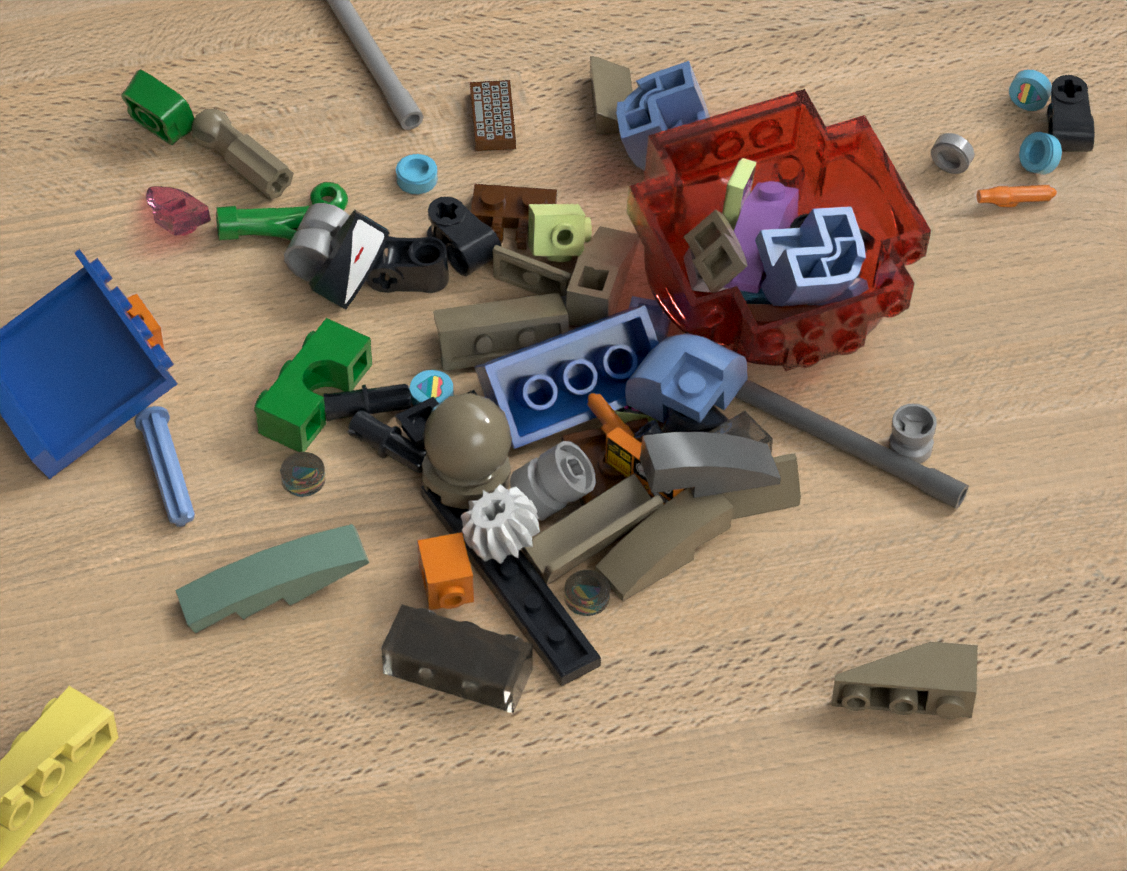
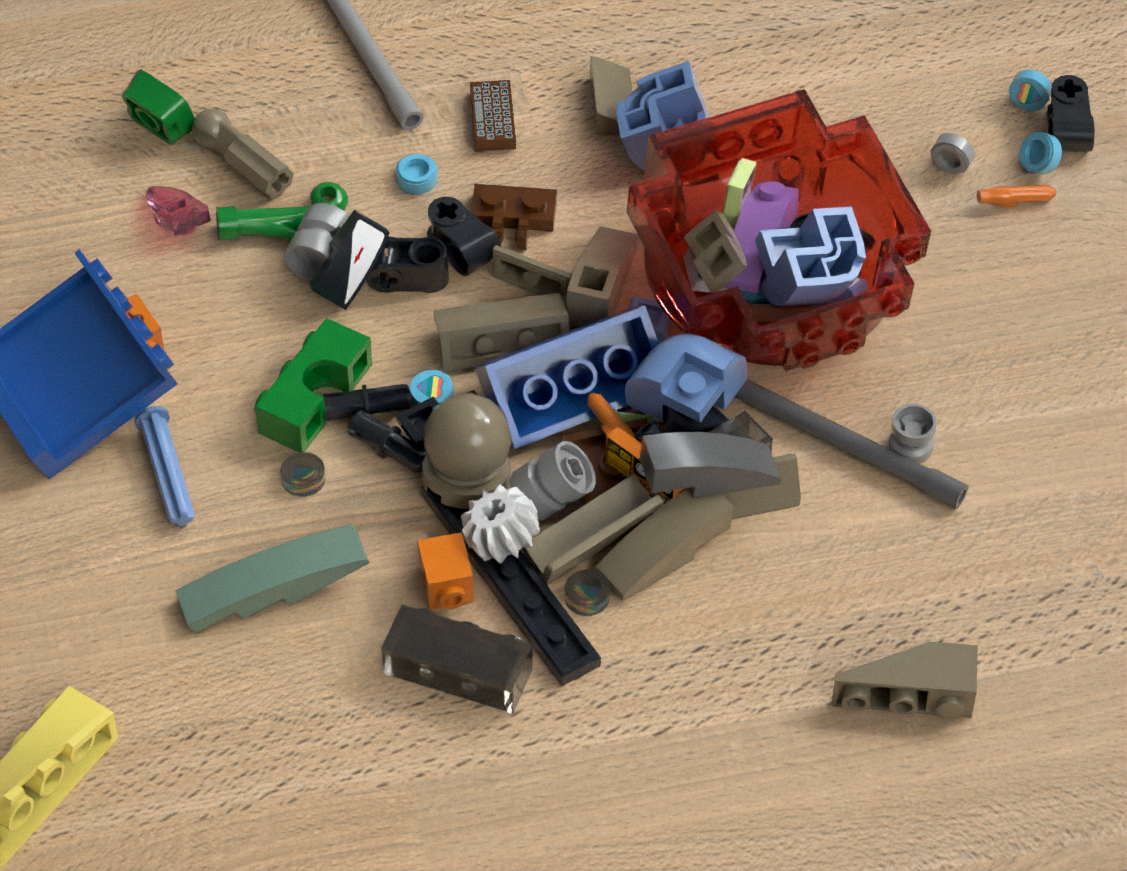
yellowish green brick [528,204,592,262] -> none

